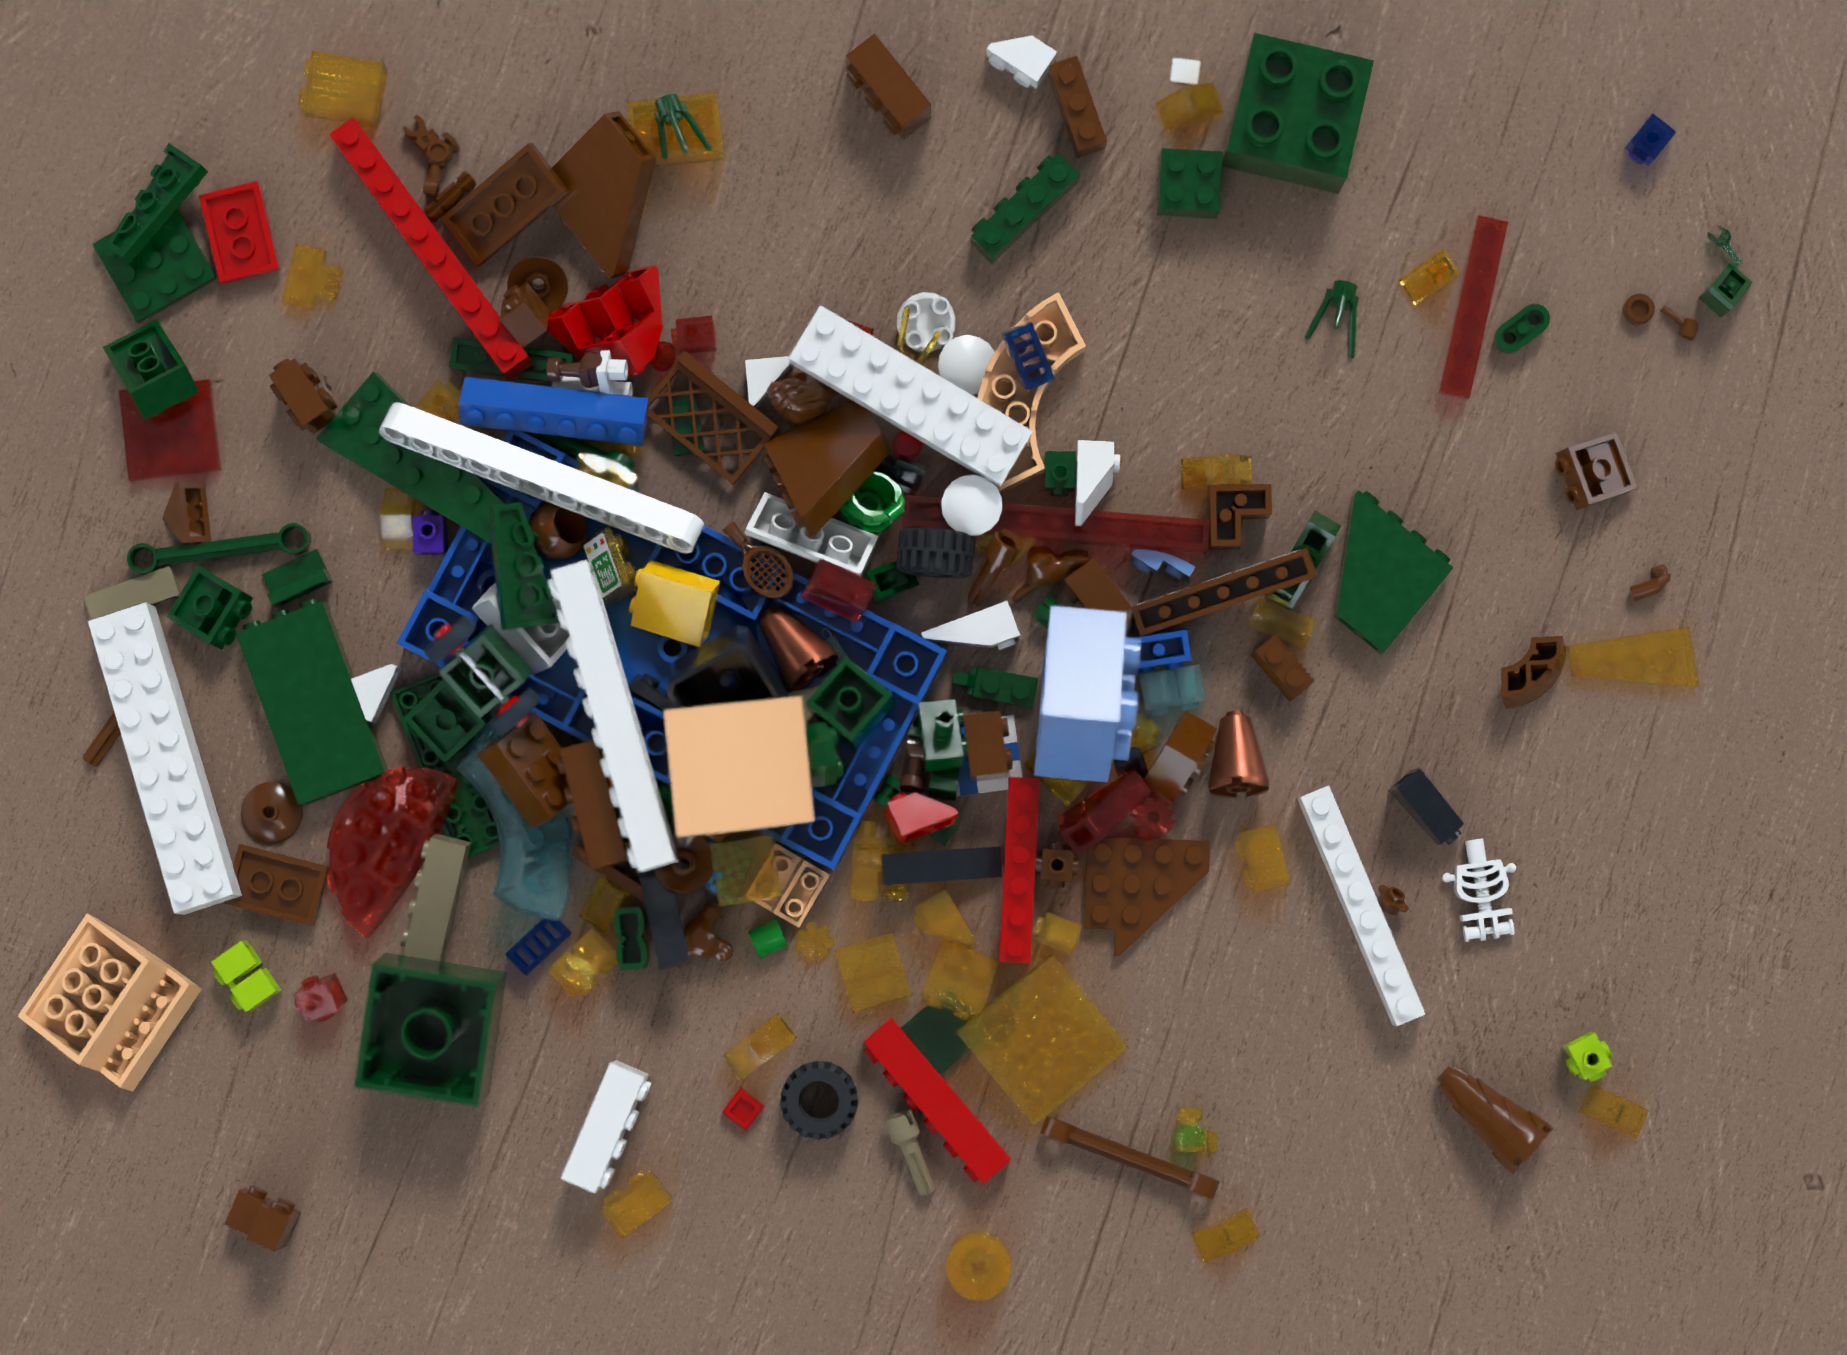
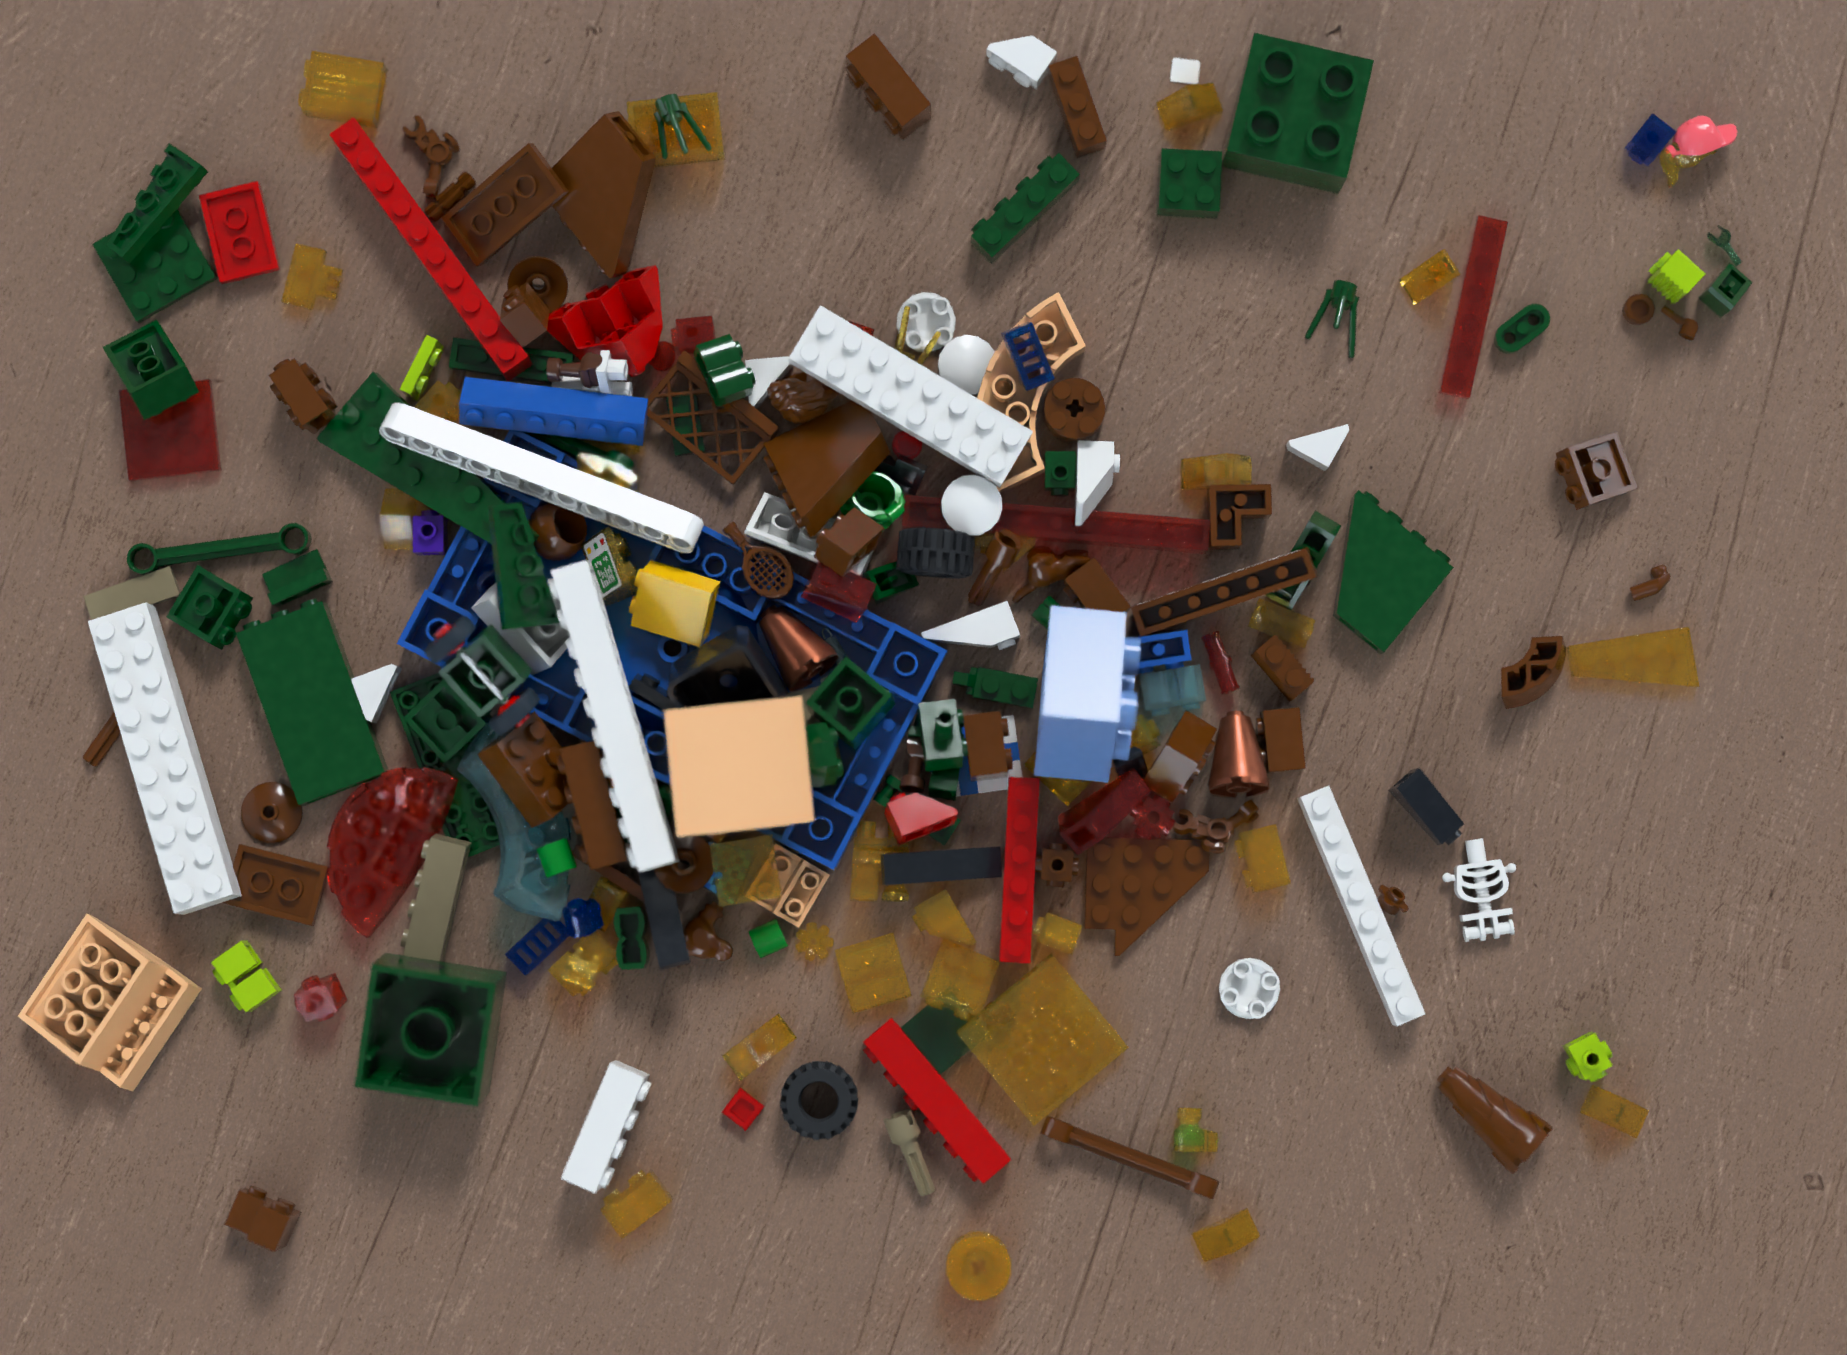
reddish brown slope [162,482,211,543] -> none
medium blue slope [1129,549,1195,580] -> none
none -> lime plate [400,335,444,401]
none -> green brick [536,838,577,878]
none -> clear blue plate [562,898,604,938]
none -> dark green brick [694,334,756,407]
none -> reddish brown brick [813,507,884,577]
none -> reddish brown brick [1043,378,1105,443]
none -> reddish brown piece [1173,799,1259,854]
none -> clear red pin [1201,631,1240,695]
none -> white dish [1219,958,1280,1019]
none -> reddish brown brick [1256,707,1306,773]
none -> white slope [1286,424,1349,471]
none -> lime brick [1648,249,1705,304]
none -> coral hair [1659,115,1737,188]

